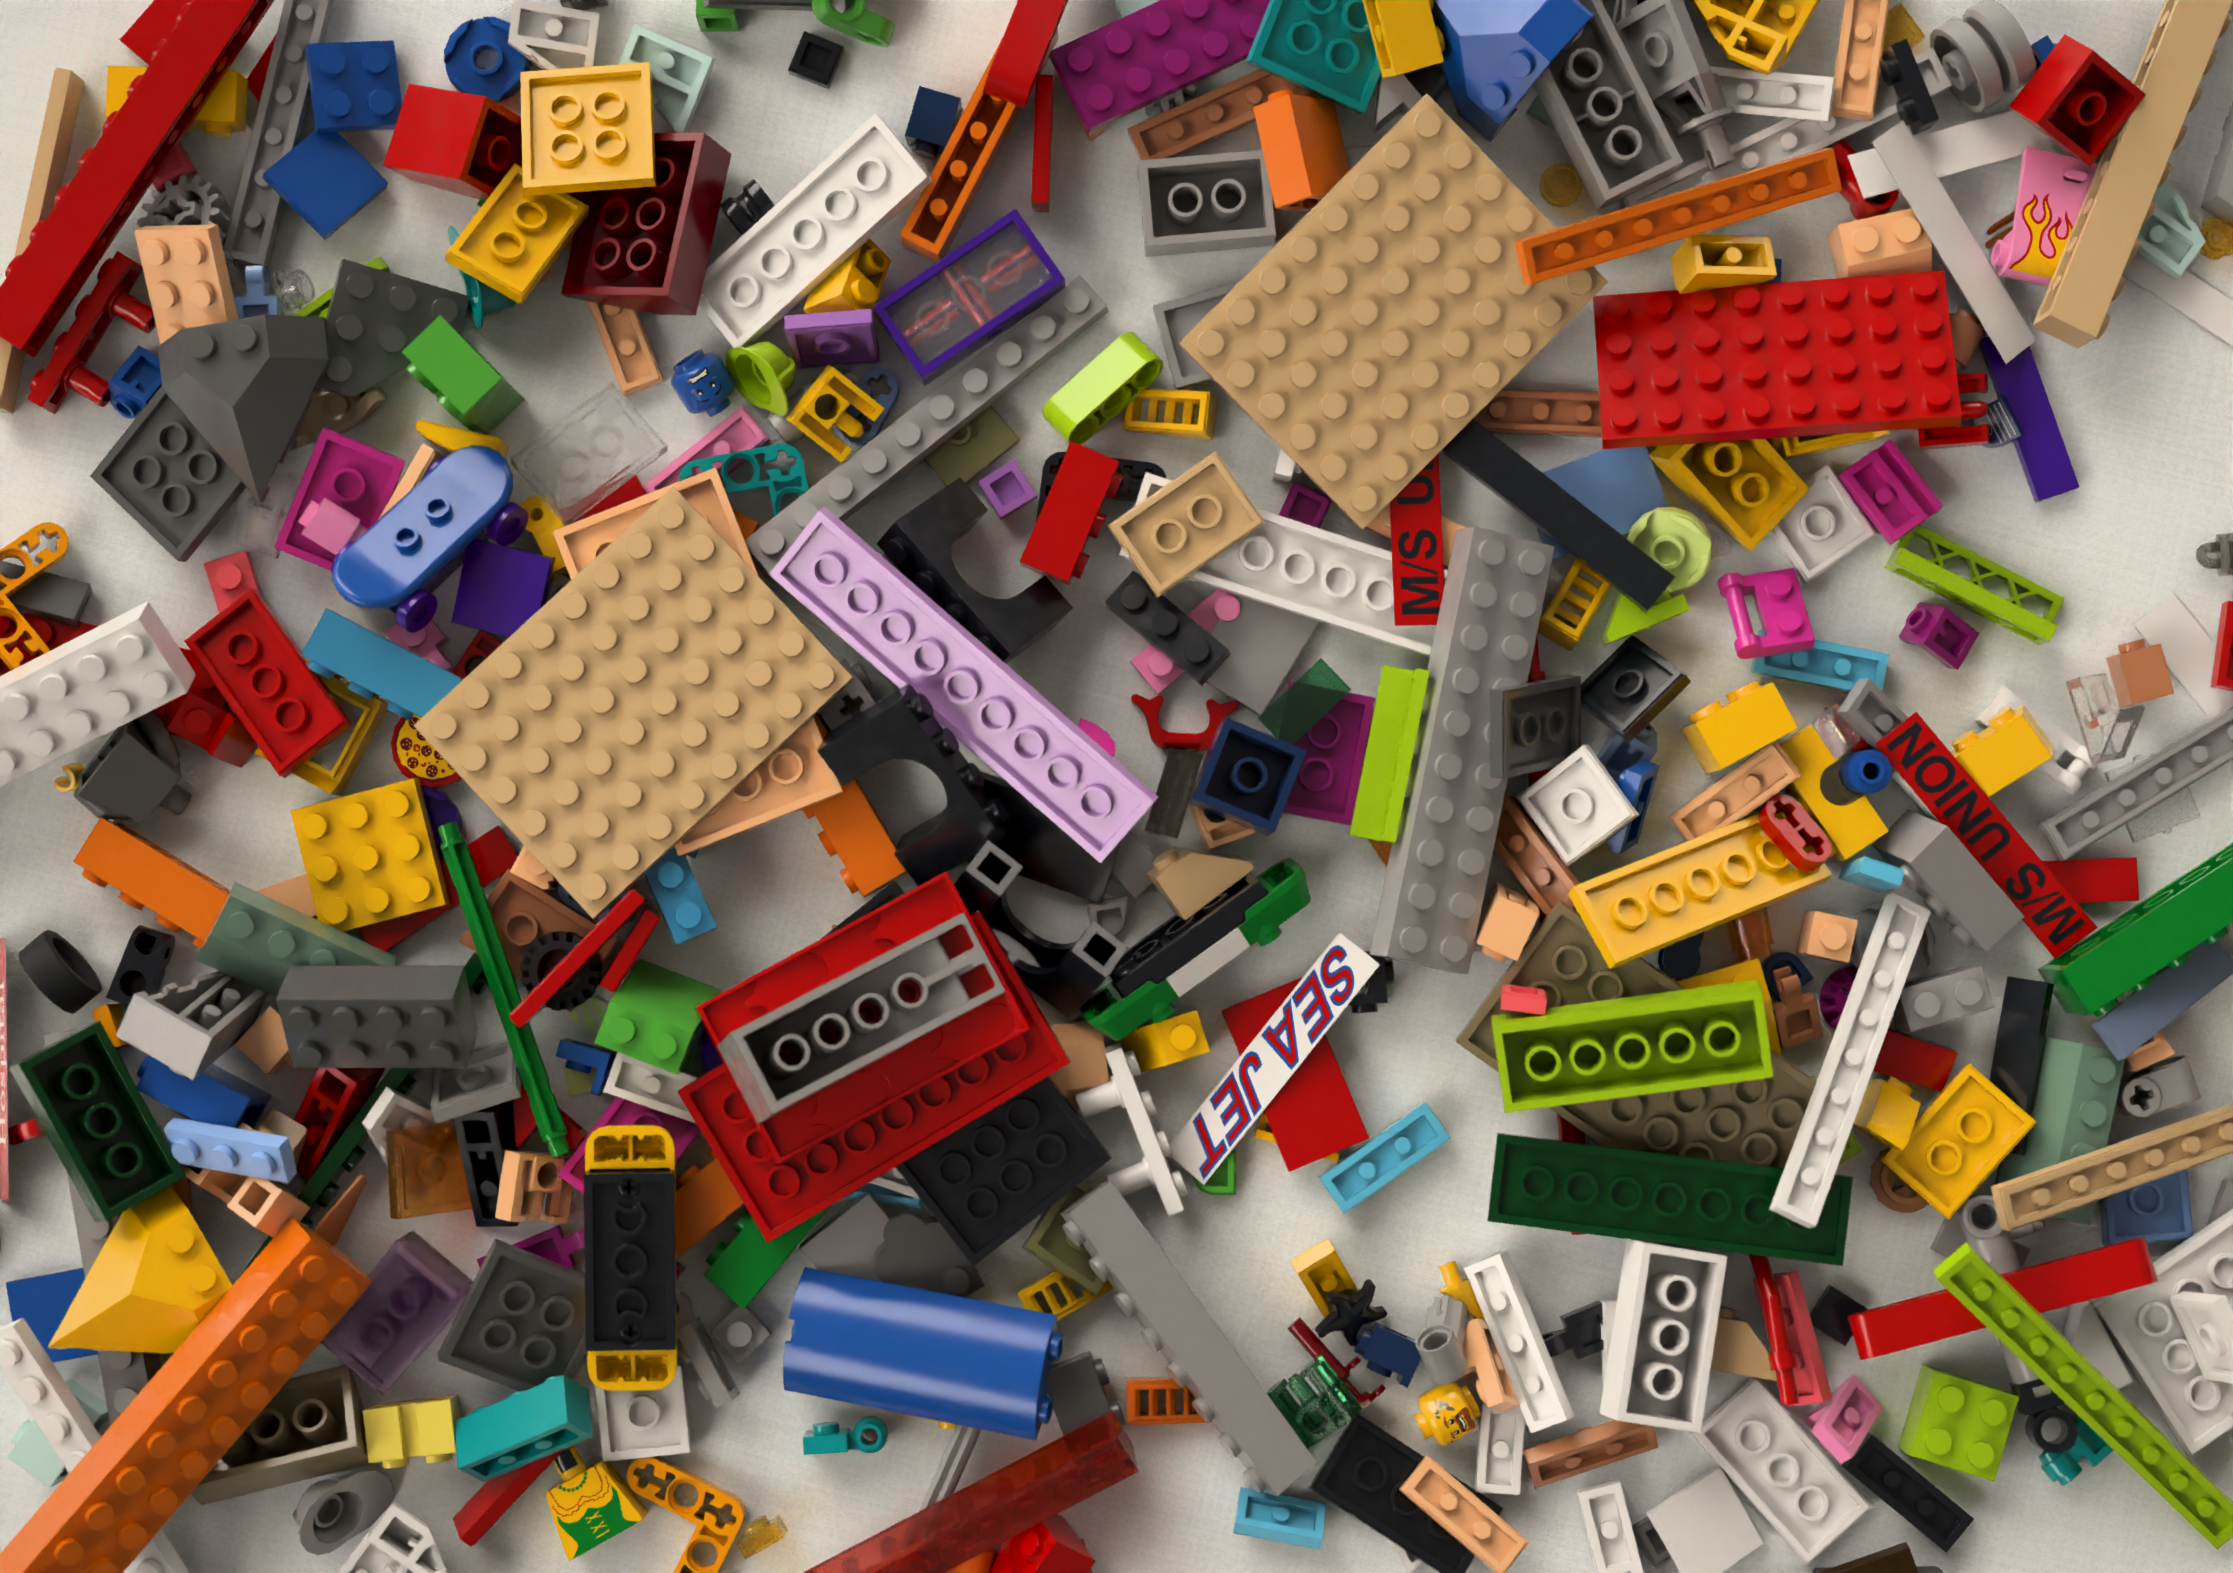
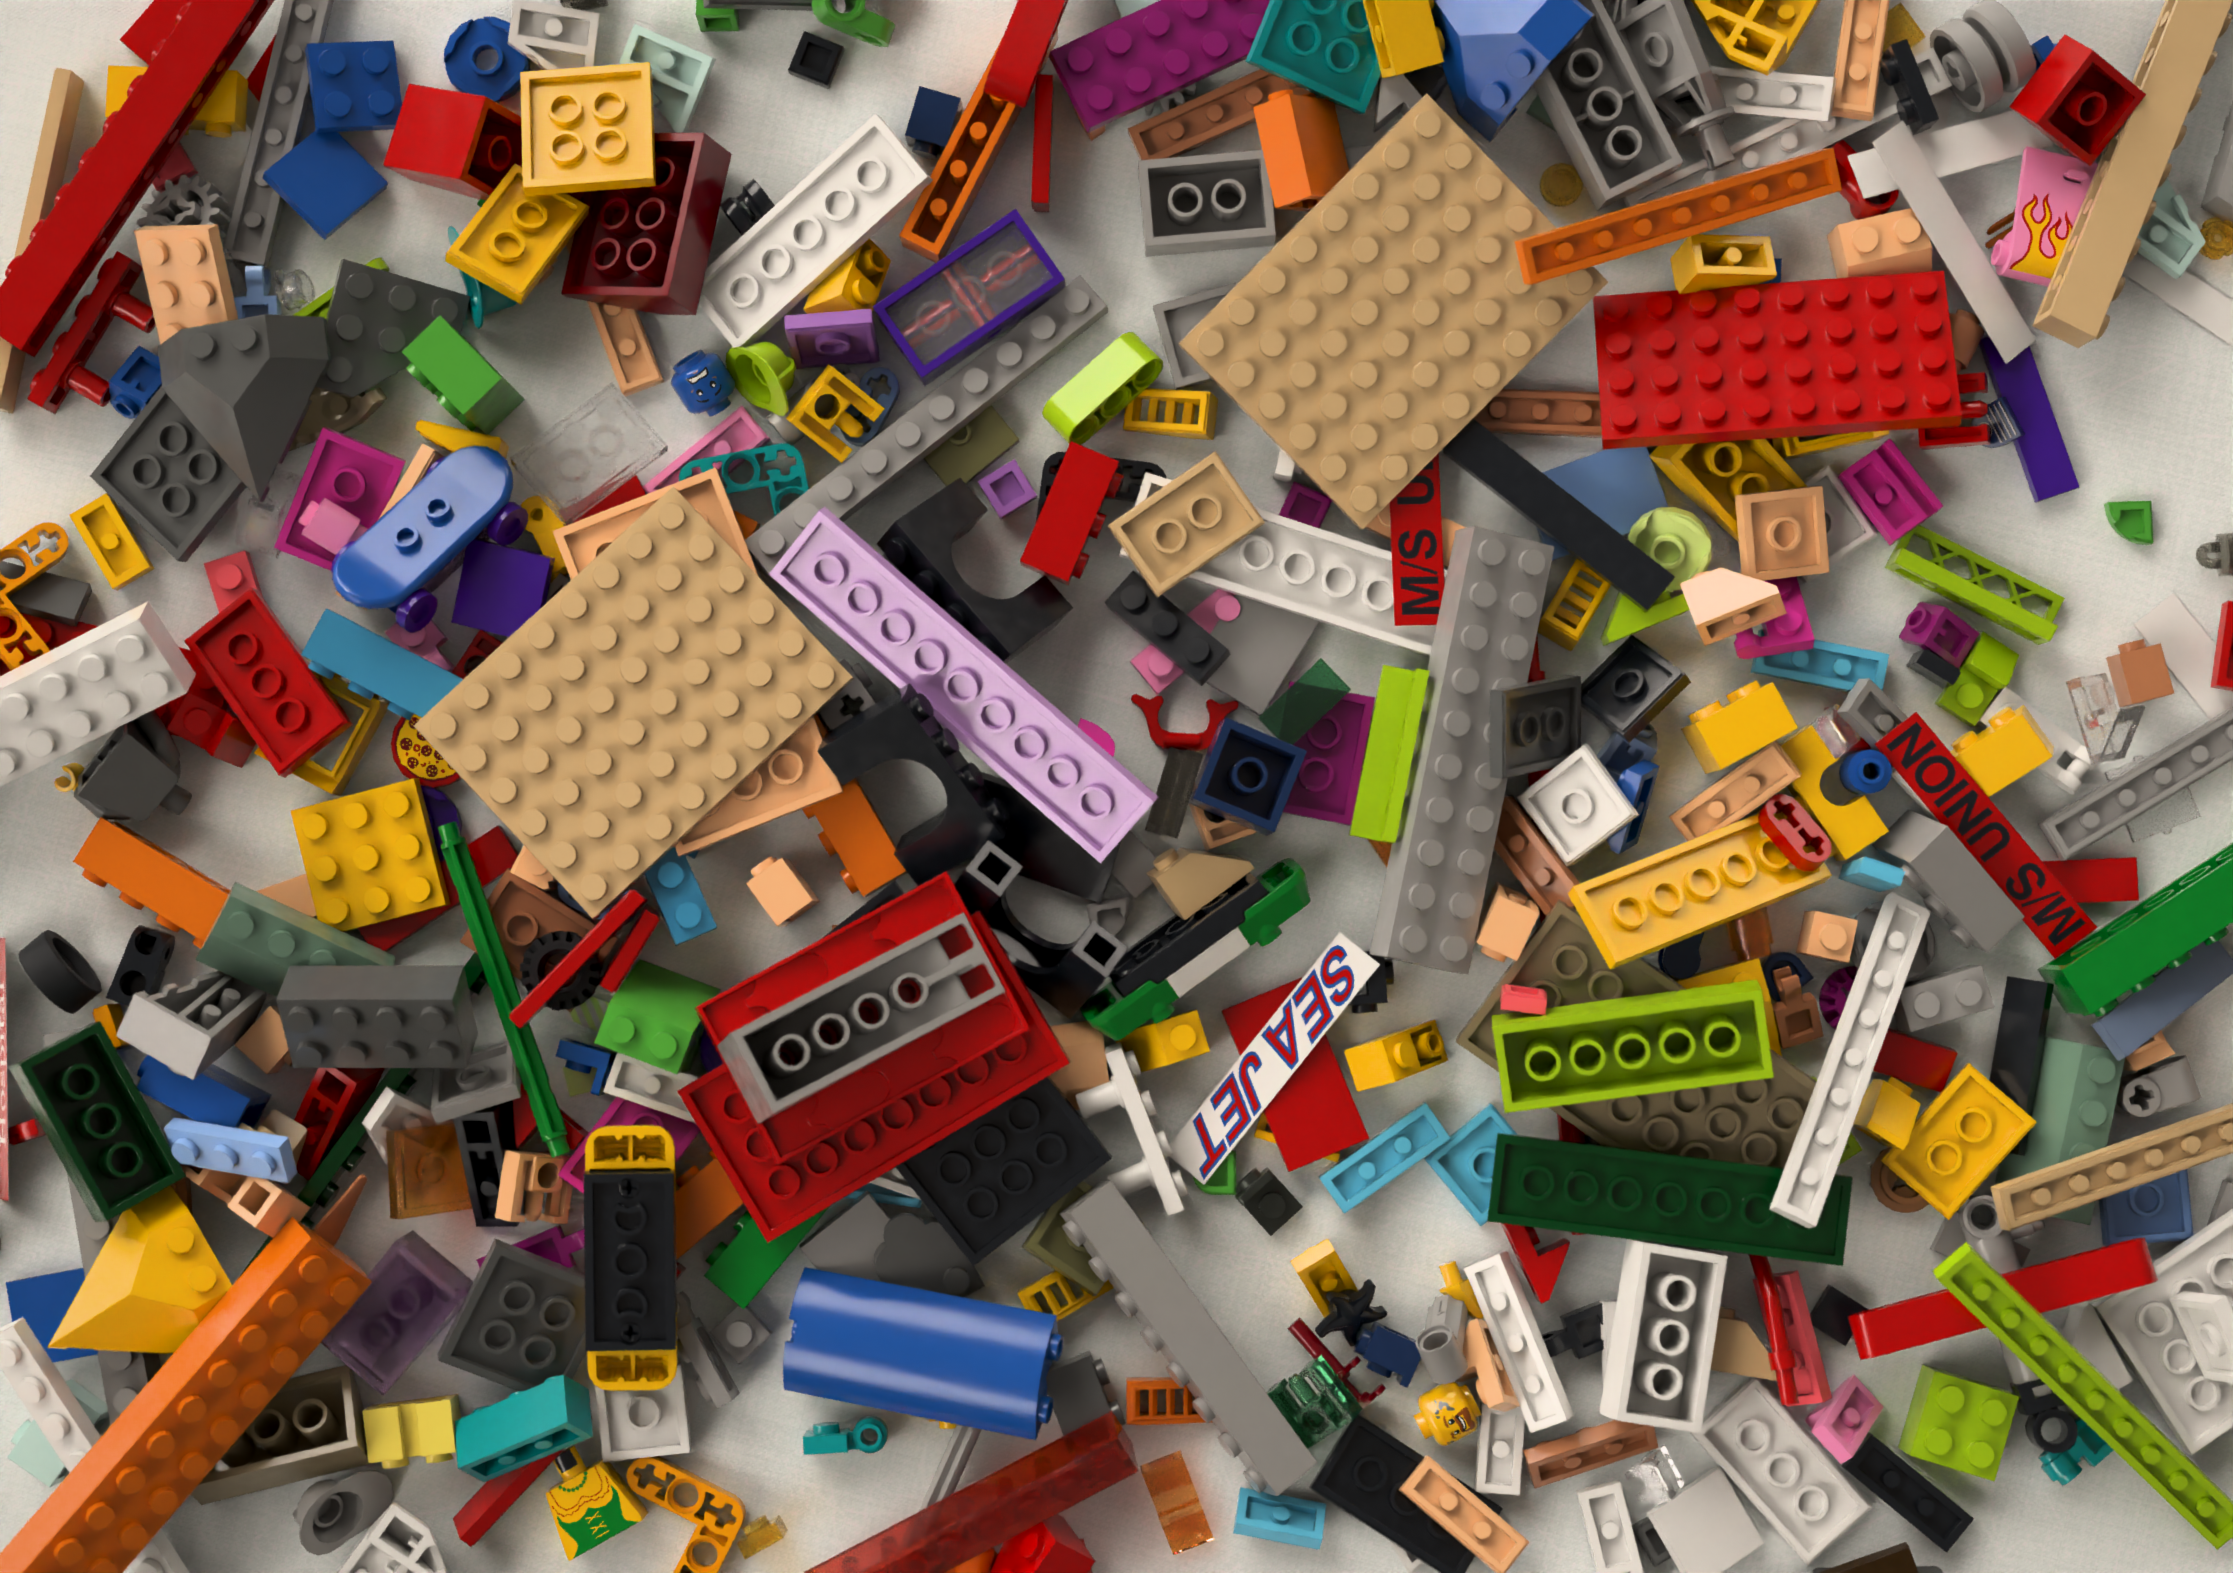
none -> yellow plate [69,493,155,591]
none -> light nougat brick [746,856,820,927]
none -> clear orange slope [1140,1450,1214,1555]
none -> pearl dark grey bracket [1235,1167,1303,1236]
none -> yellow slope [1344,1019,1449,1092]
none -> medium azure tile [1424,1103,1517,1226]
none -> red slope [1501,1223,1570,1304]
none -> clear tile [1625,1445,1684,1506]
none -> light nougat slope [1680,567,1787,646]
none -> light nougat plate [1735,486,1830,581]
none -> black tile [1906,649,1961,688]
none -> lime slope [1935,631,2019,727]
none -> bright green tile [2104,501,2153,545]

